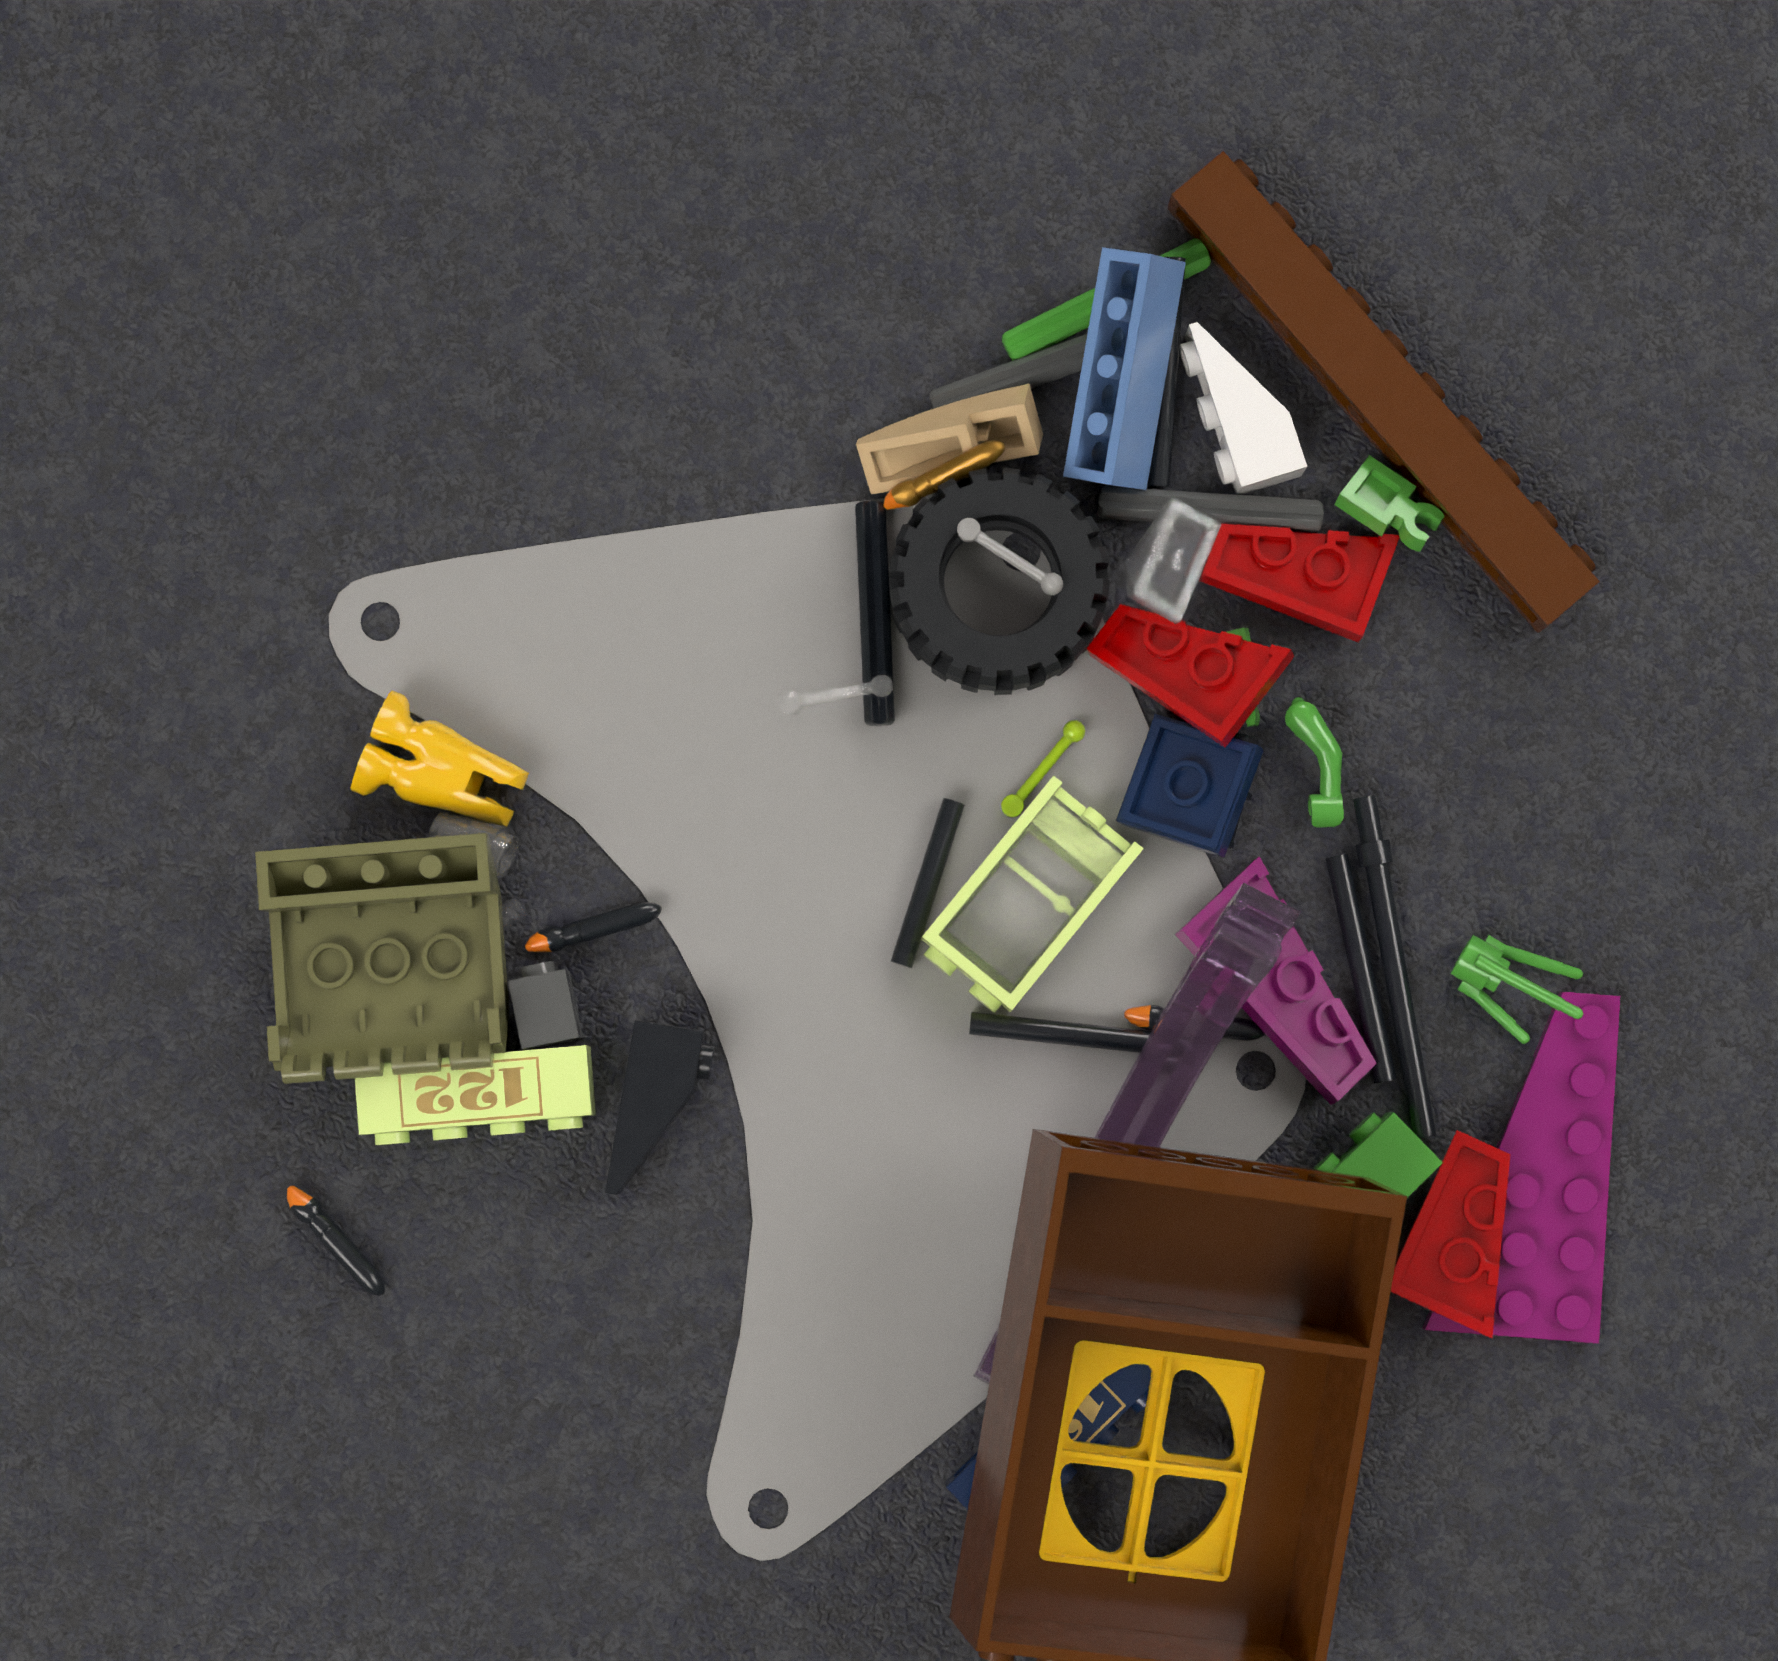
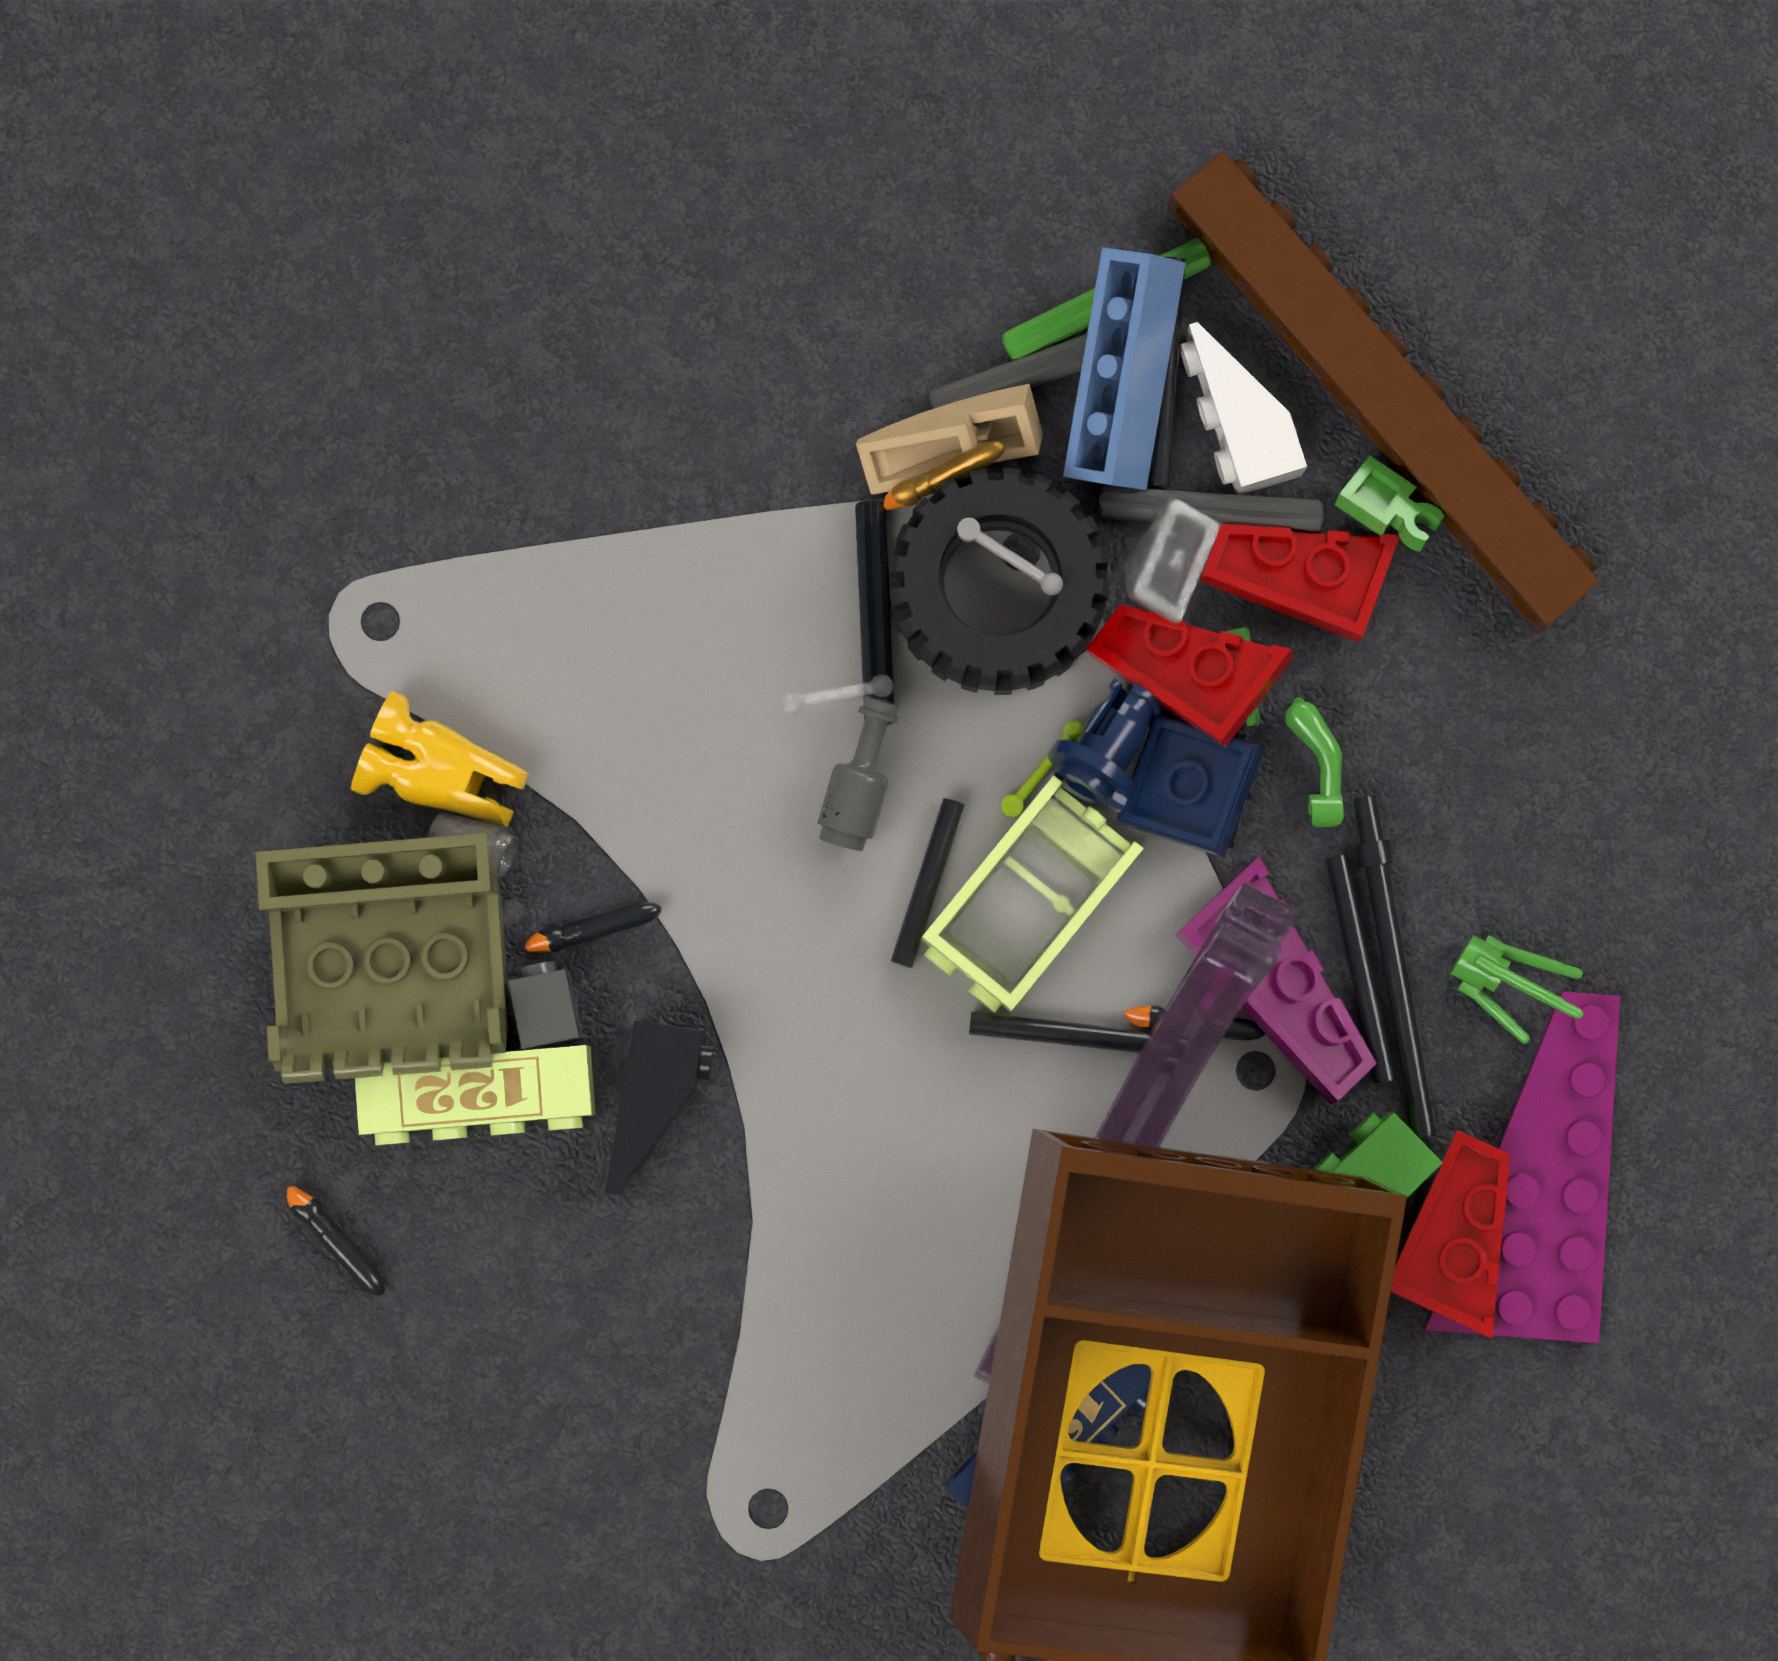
none -> dark grey piece [817,696,899,851]
none -> dark blue piece [1048,679,1162,813]

